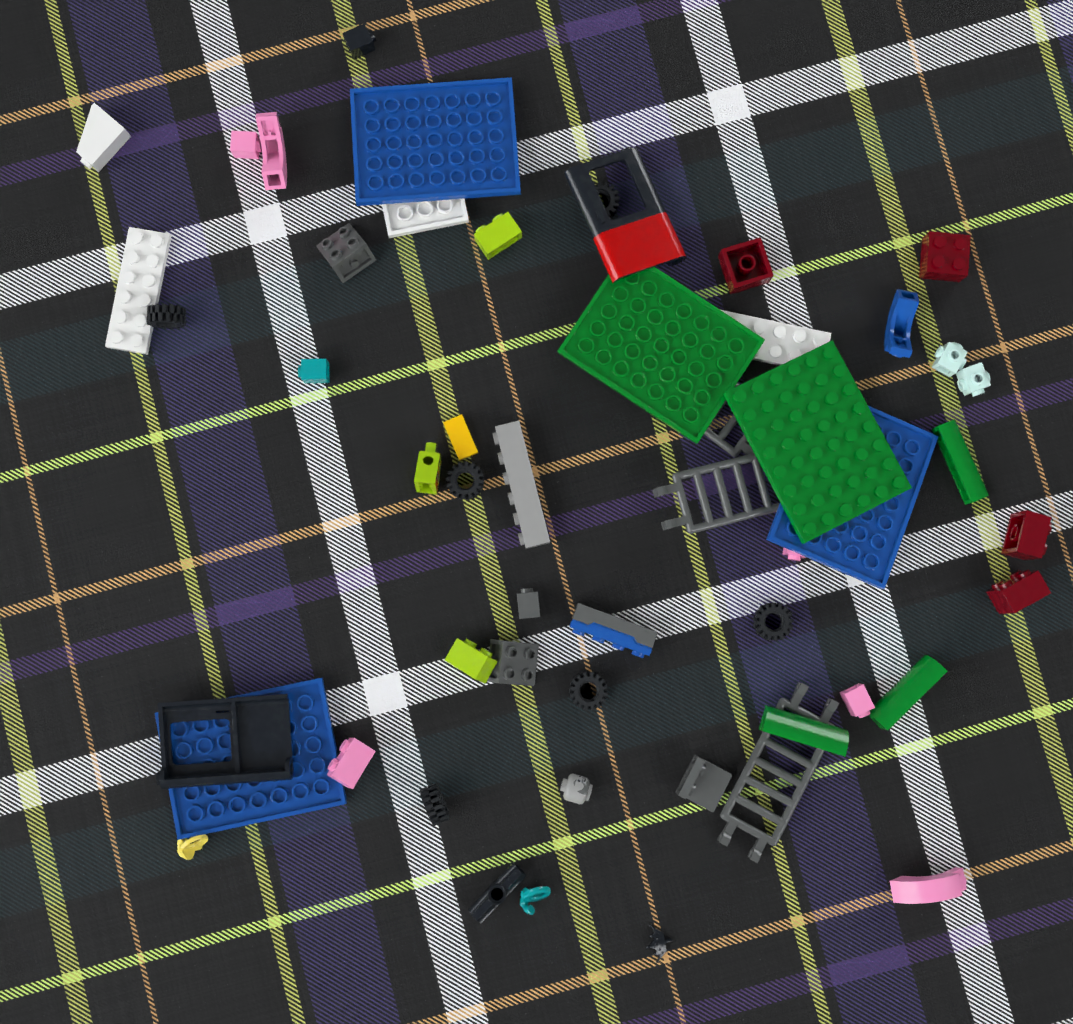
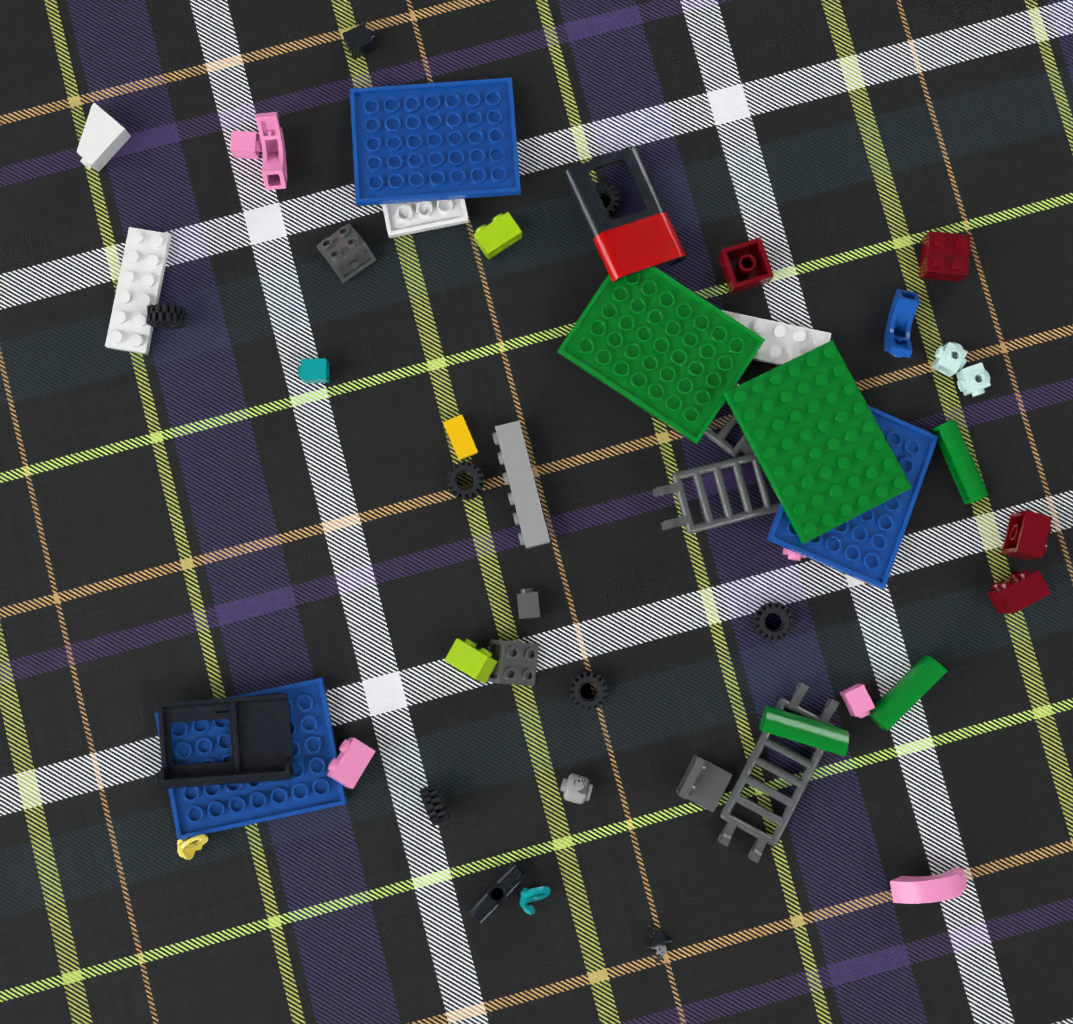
lime torso [414,442,441,495] -> none
piece [569,603,658,658] -> none

